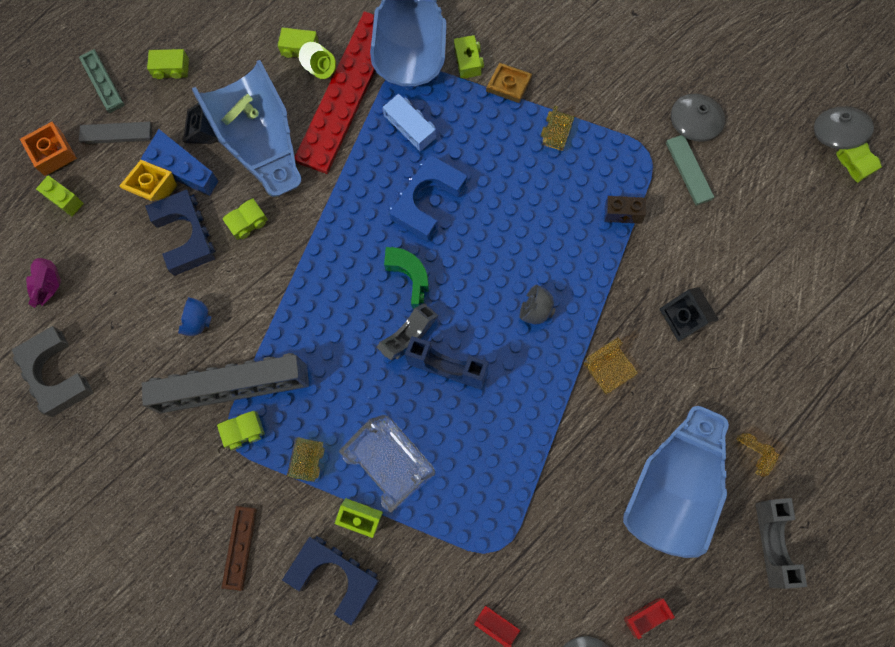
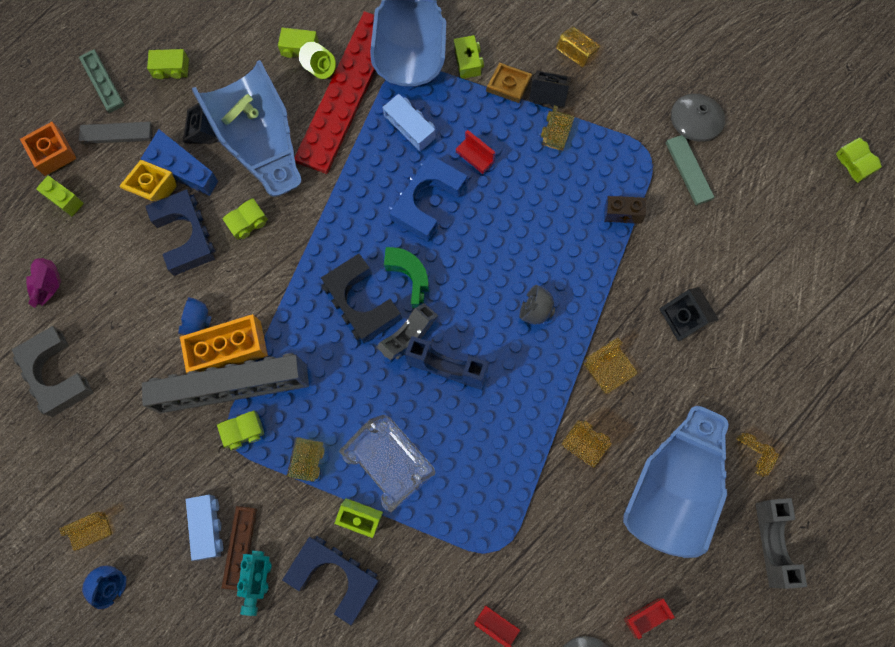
dark grey dish [814,106,874,149] -> none
none -> clear yellow panel [59,511,112,551]
none -> blue cylinder [82,566,127,609]
none -> light orange brick [180,314,268,373]
none -> light blue brick [186,495,223,561]
none -> teal brick [237,550,272,616]
none -> black arch [321,253,402,343]
none -> red panel [456,130,495,174]
none -> black slope [529,70,571,108]
none -> clear yellow bracket [556,26,600,67]
none -> clear yellow bracket [561,420,612,468]

